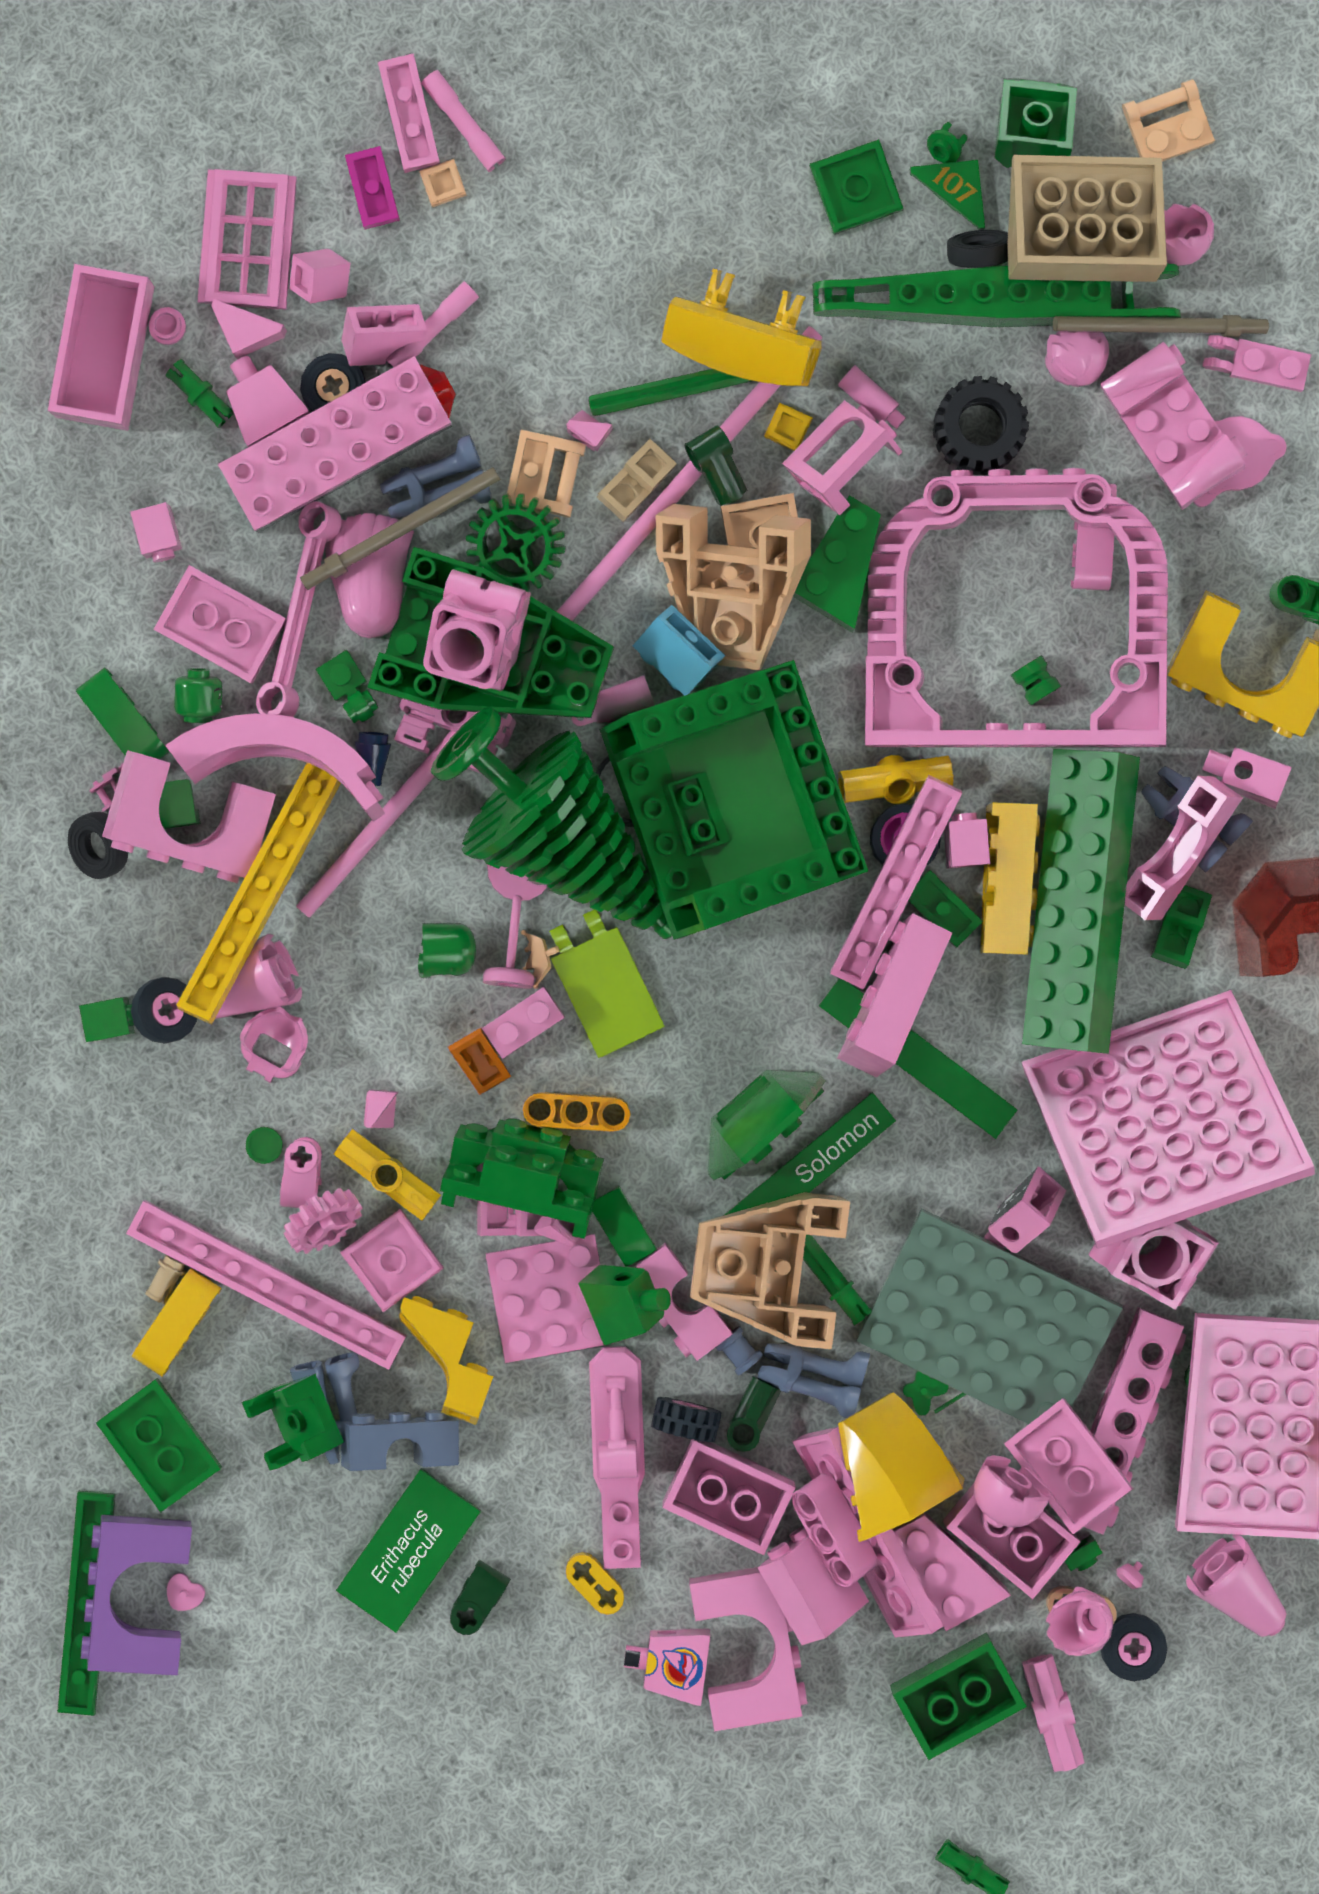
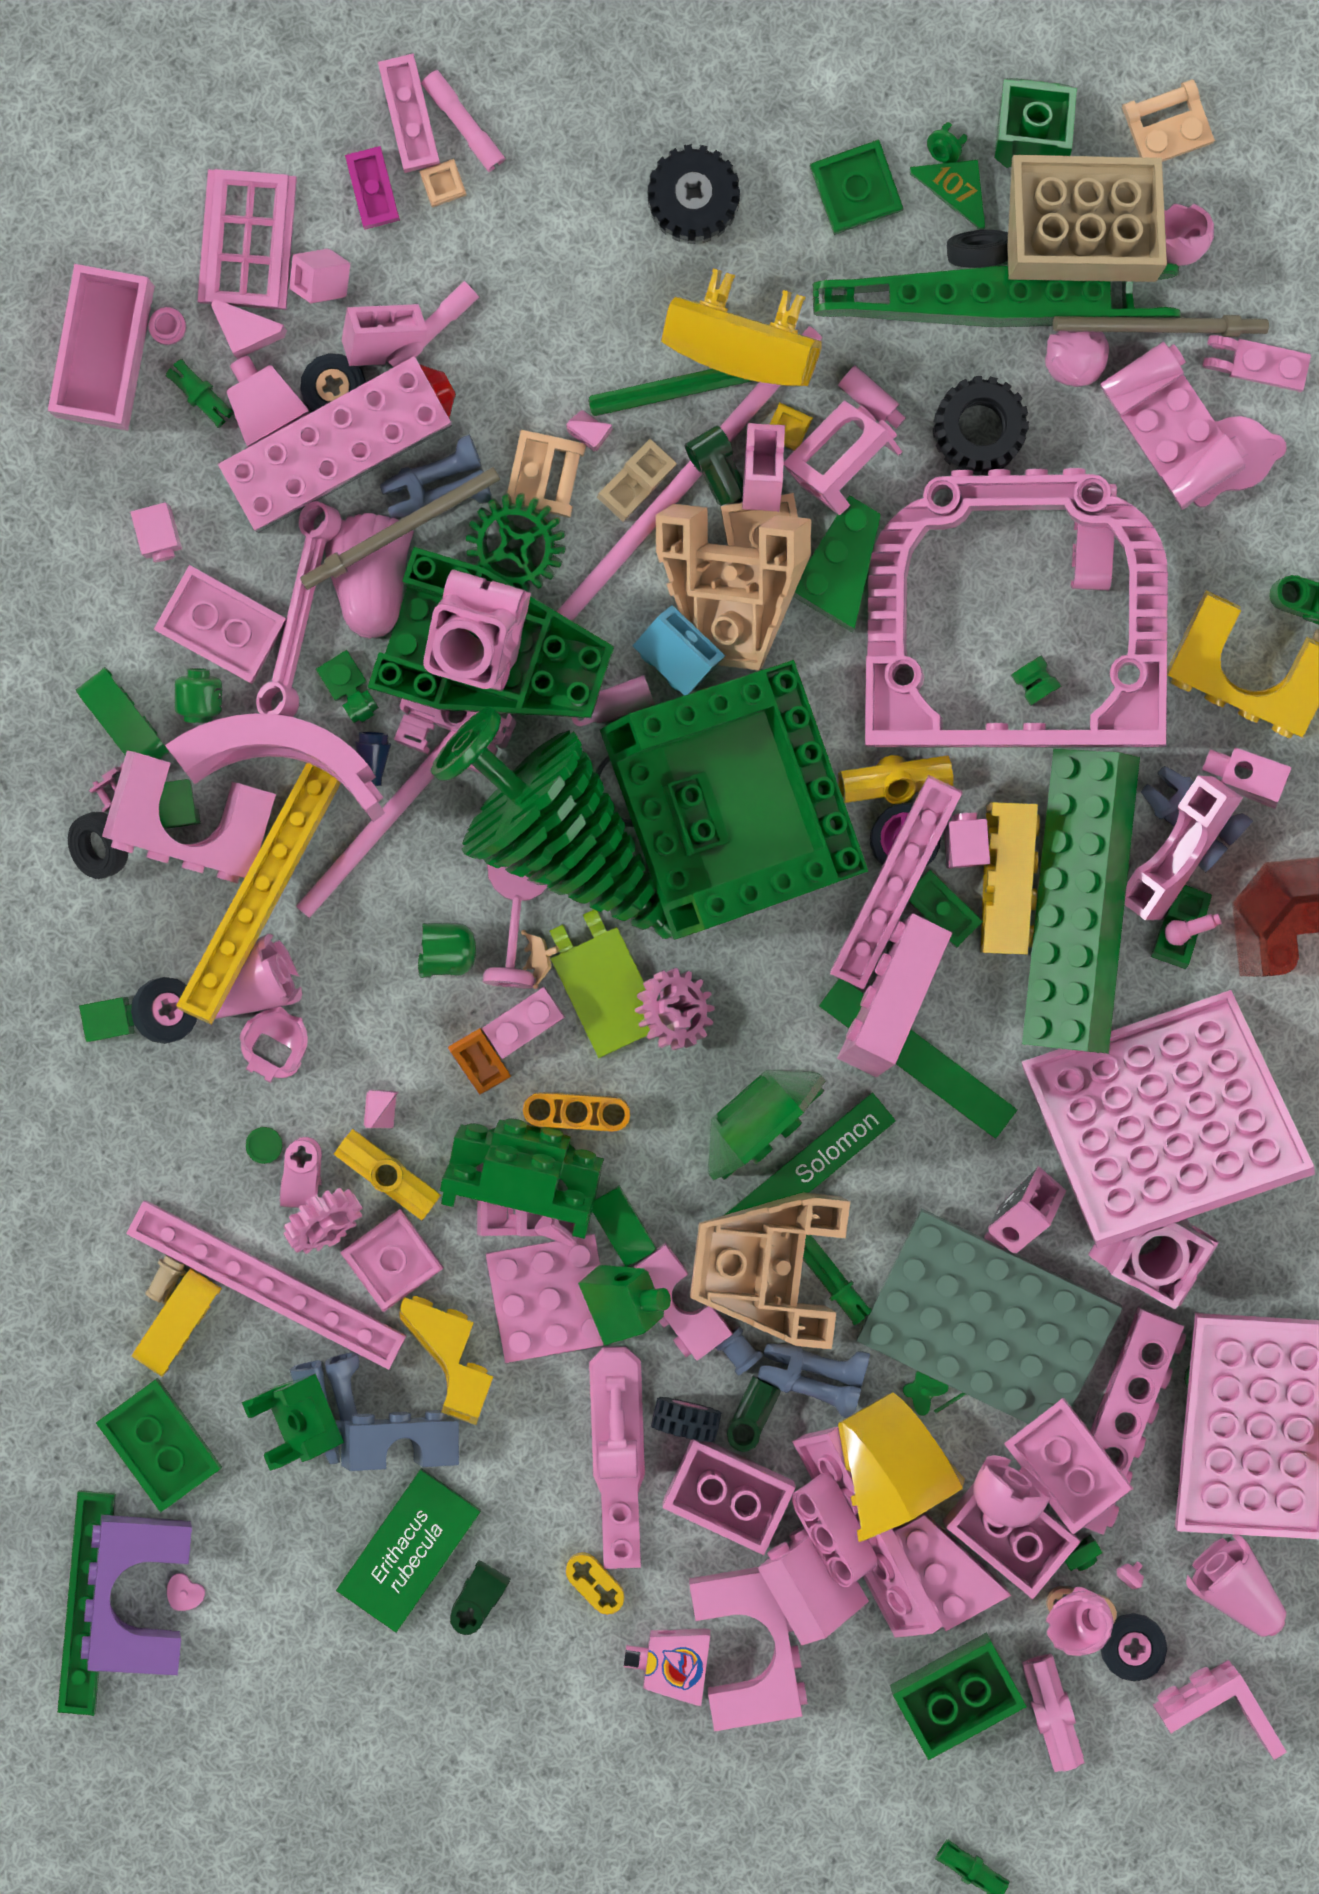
none -> bright pink gear [635,968,715,1050]
none -> black wheel [647,144,740,244]
none -> bright pink brick [742,423,785,512]
none -> bright pink bracket [1153,1660,1287,1760]
none -> bright pink piece [1165,914,1222,945]

